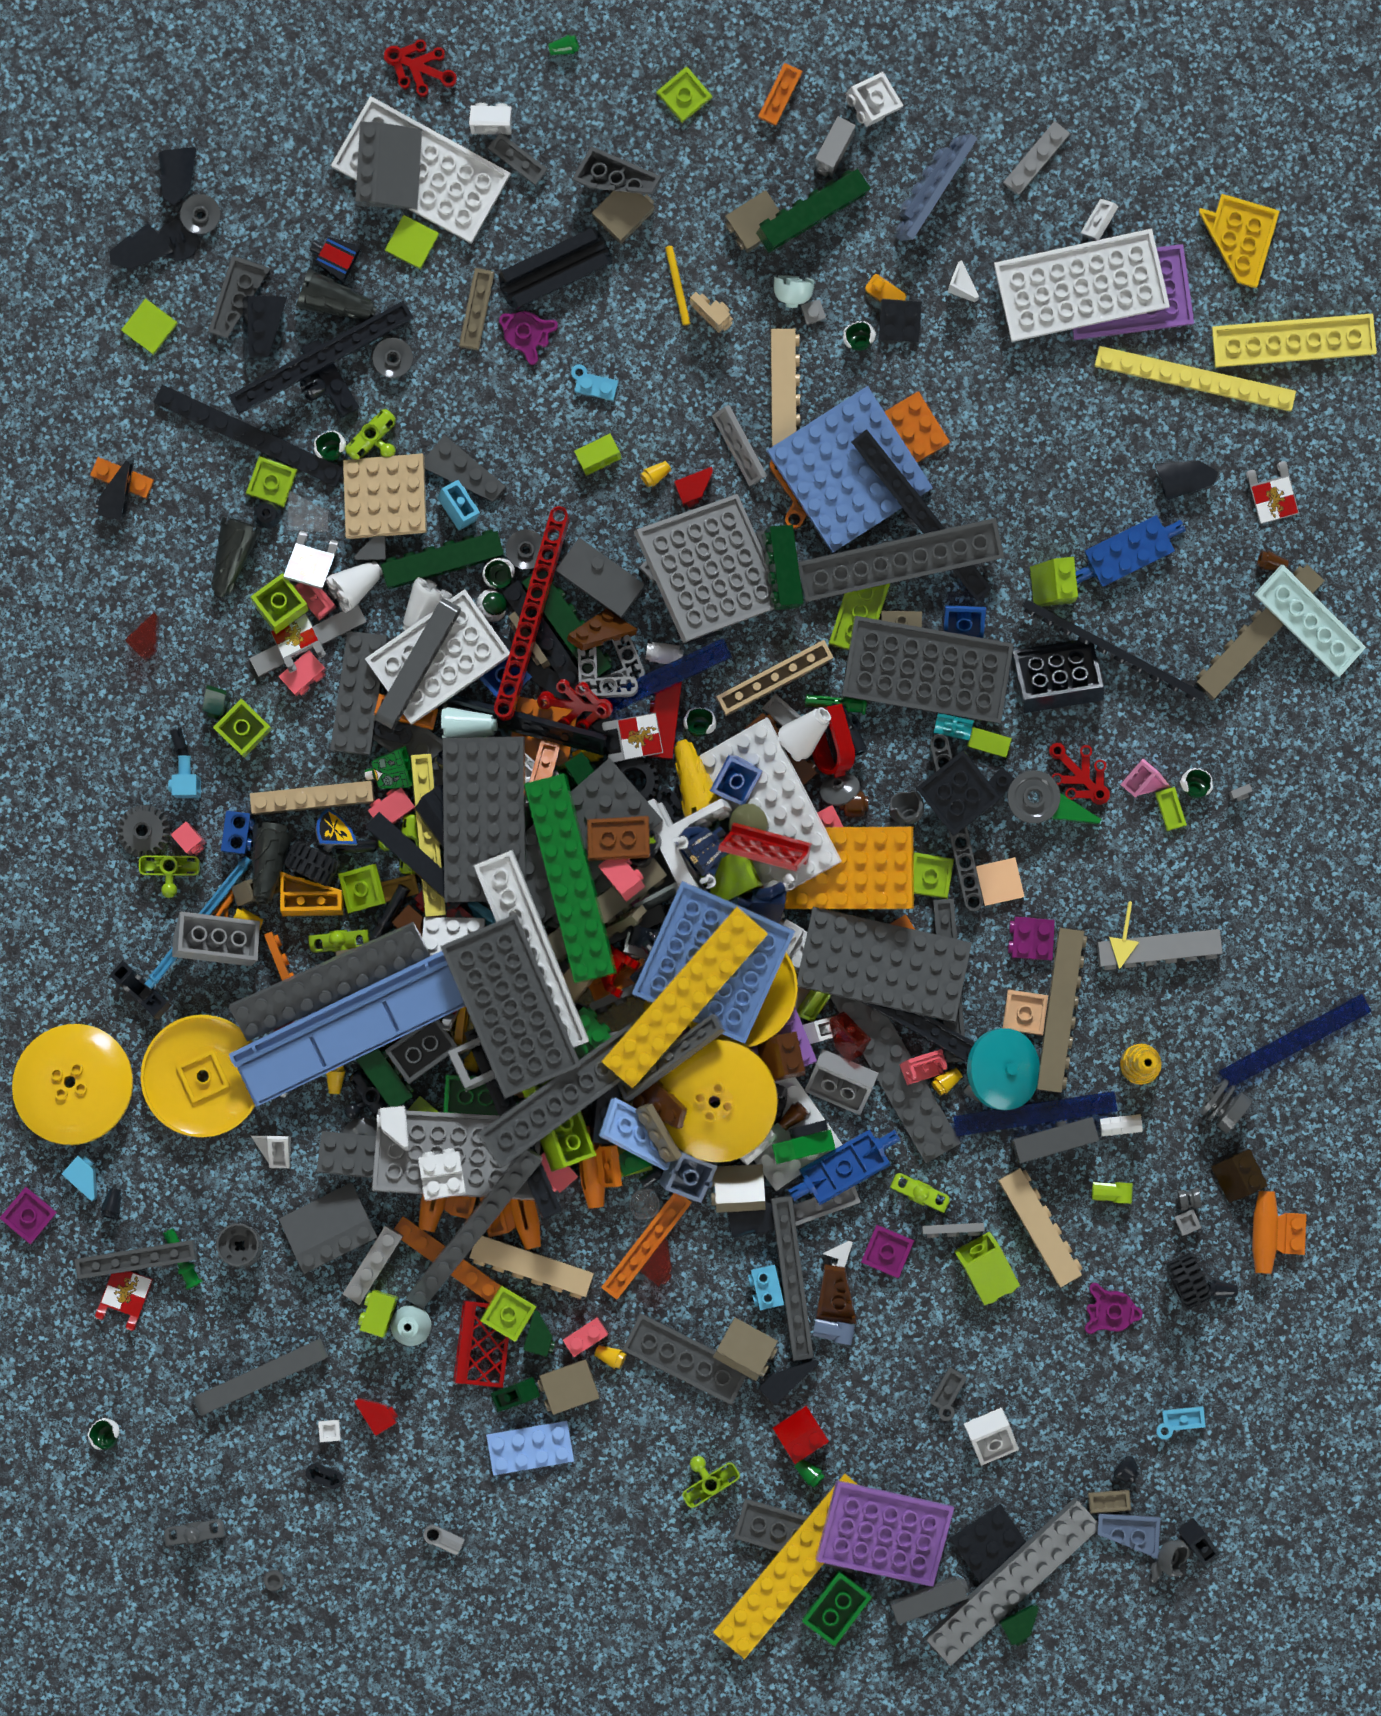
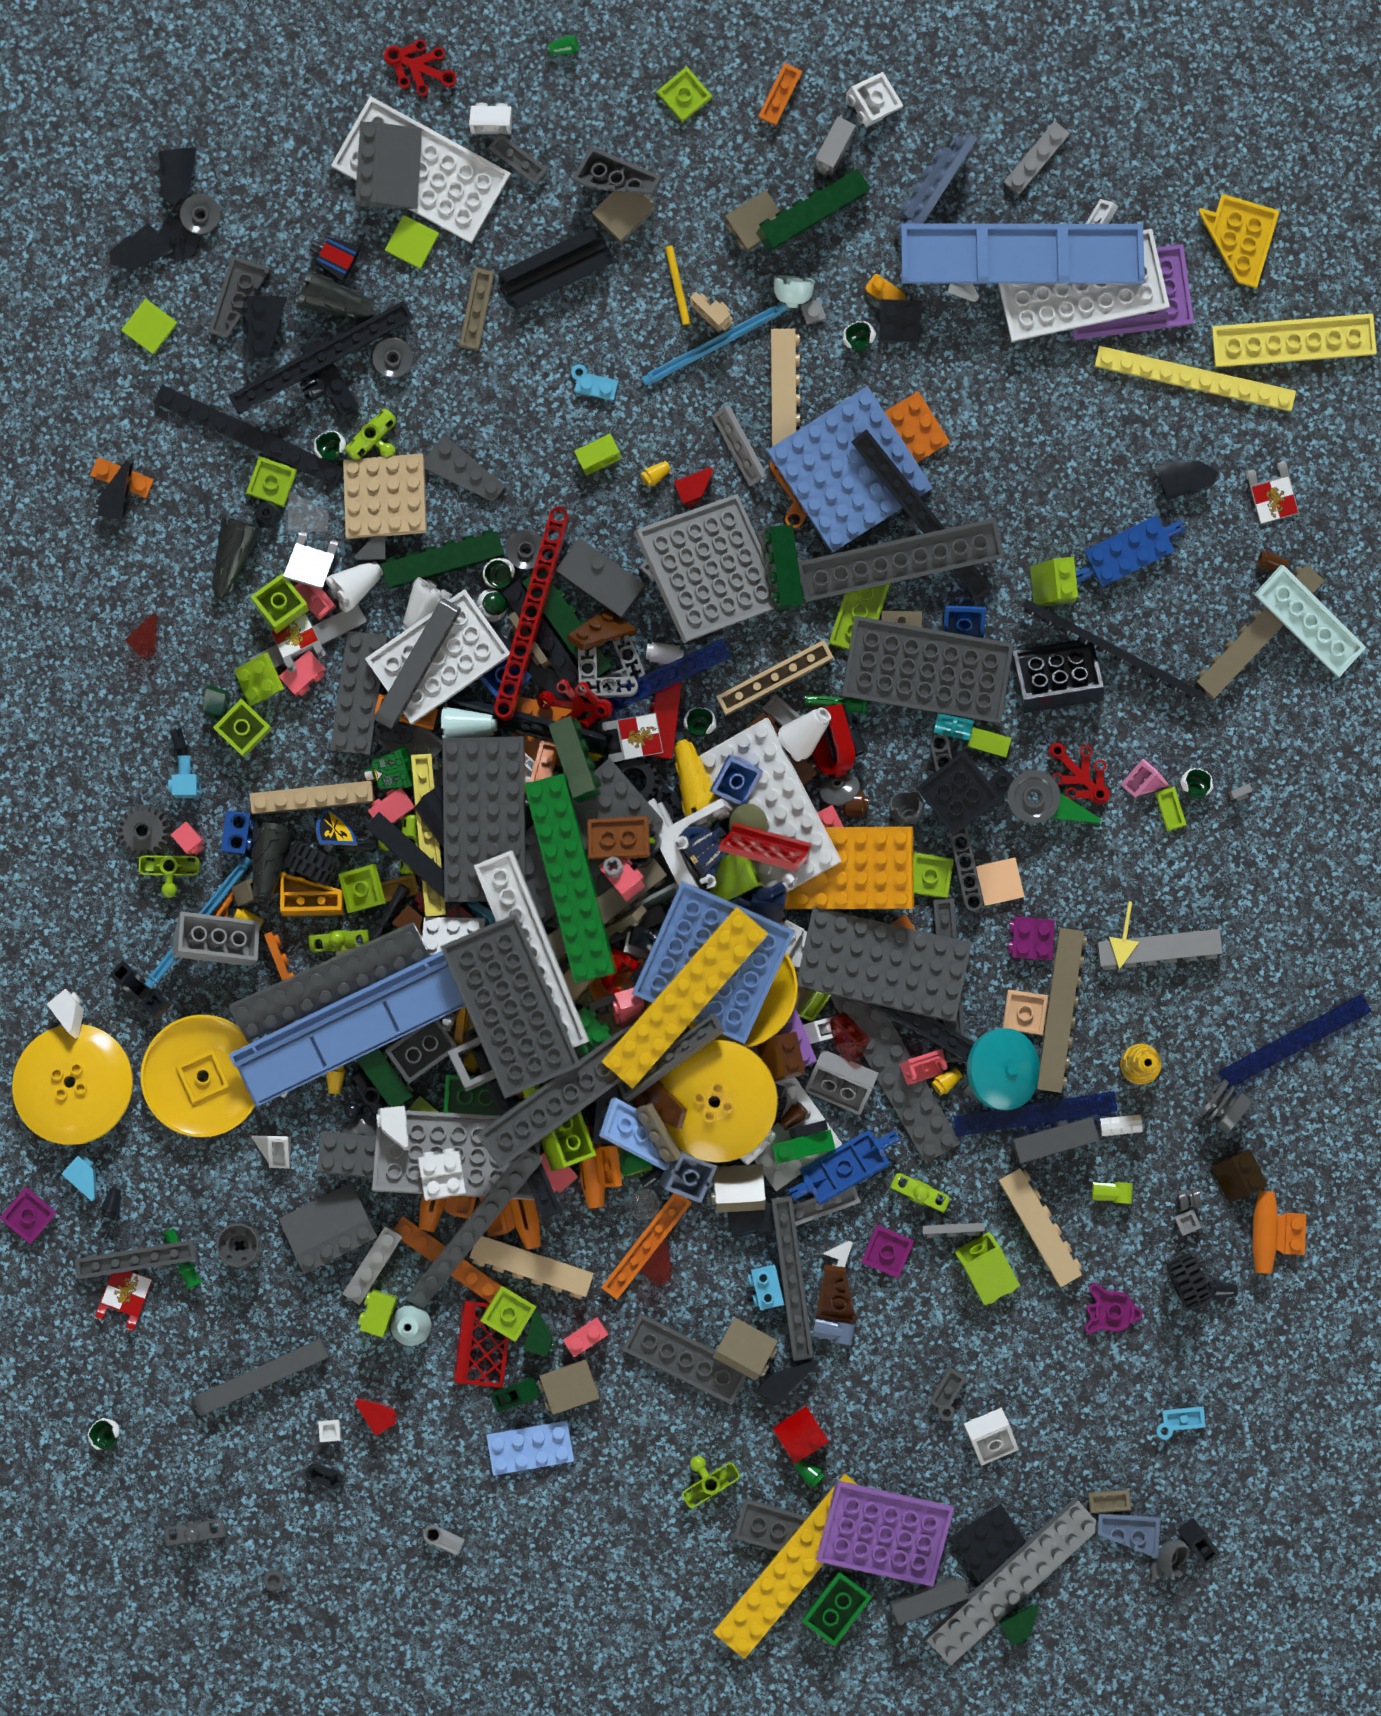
medium azure brick [437,480,480,531] -> none
magenta tile [499,311,558,365] -> none
yellow cone [594,1345,626,1369] -> none
black cone [1113,1456,1140,1483] -> none
none -> white slope [47,989,84,1039]
none -> lime plate [234,652,284,707]
none -> dark green brick [548,716,601,803]
none -> light grey bush [604,857,624,878]
none -> coral brick [612,988,645,1029]
none -> dark azure piece [641,302,787,386]
none -> medium blue piece [900,223,1145,284]

